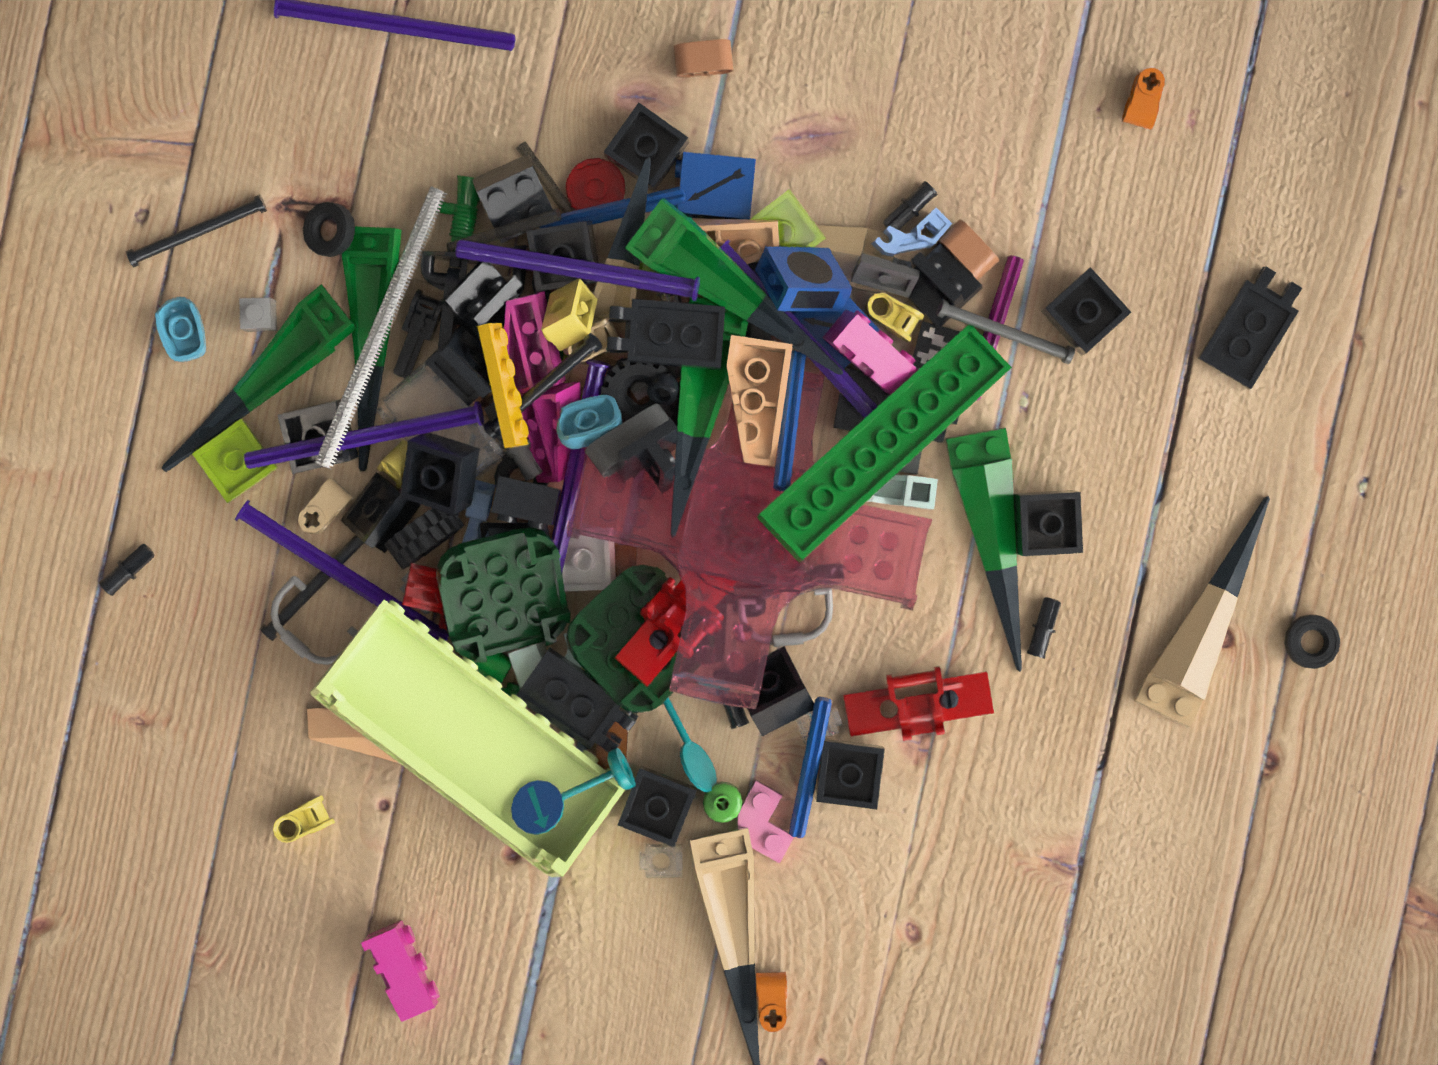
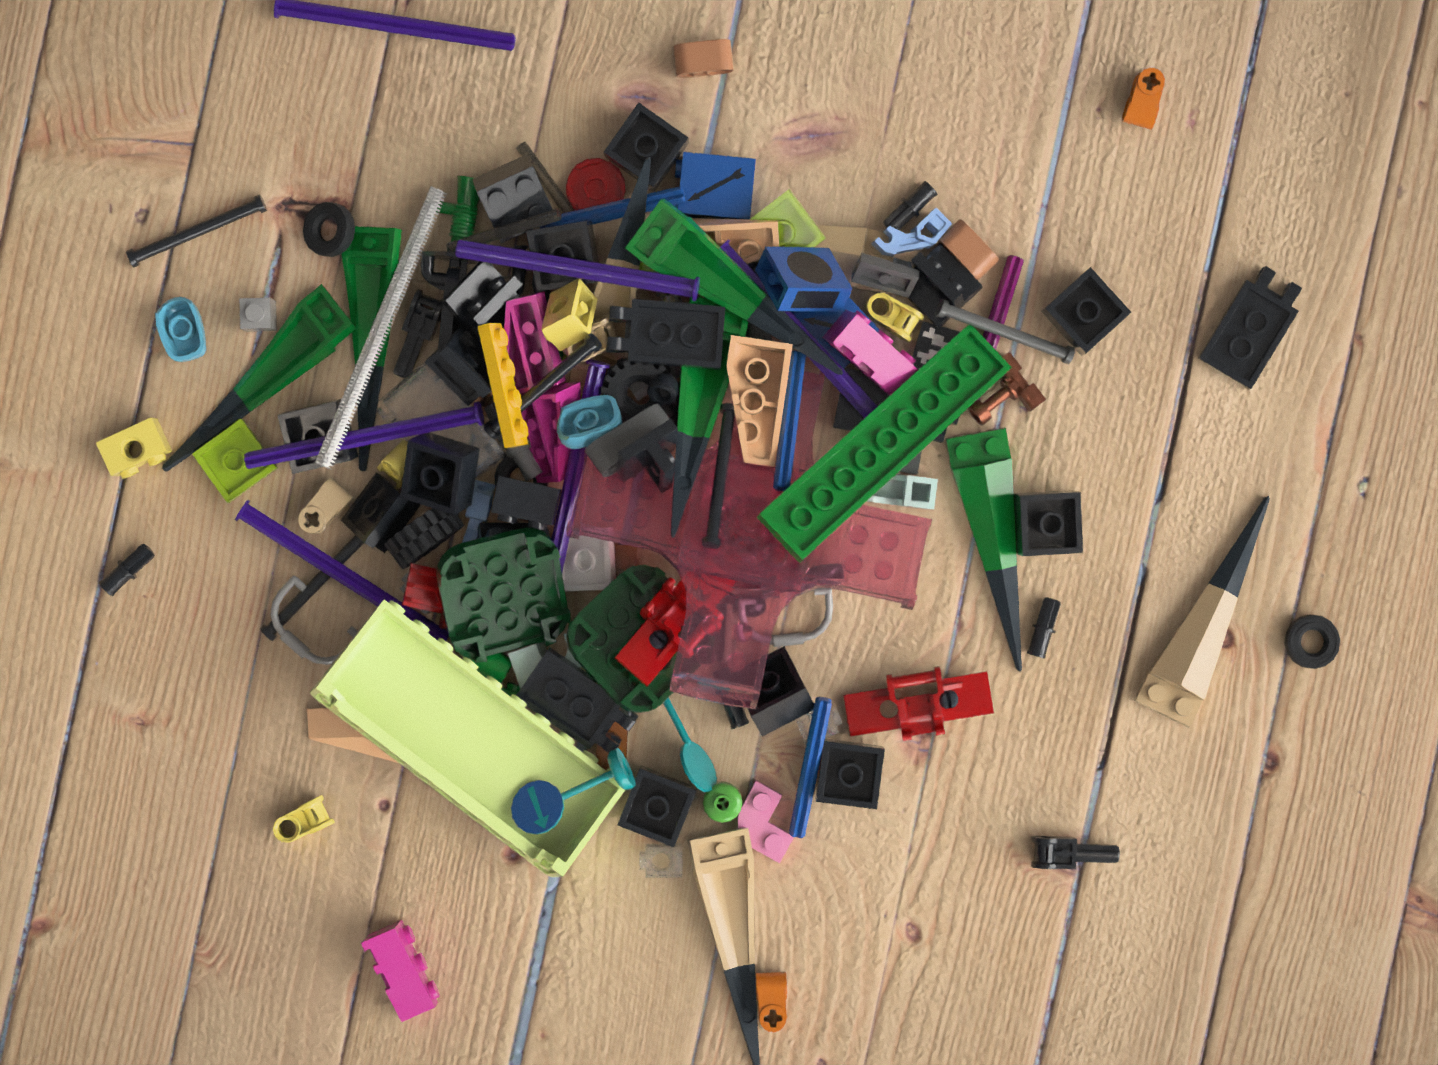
none -> light yellow brick [96,417,172,479]
none -> black bar [702,403,735,549]
none -> copper bar [968,351,1046,426]
none -> black connector [1031,836,1120,869]

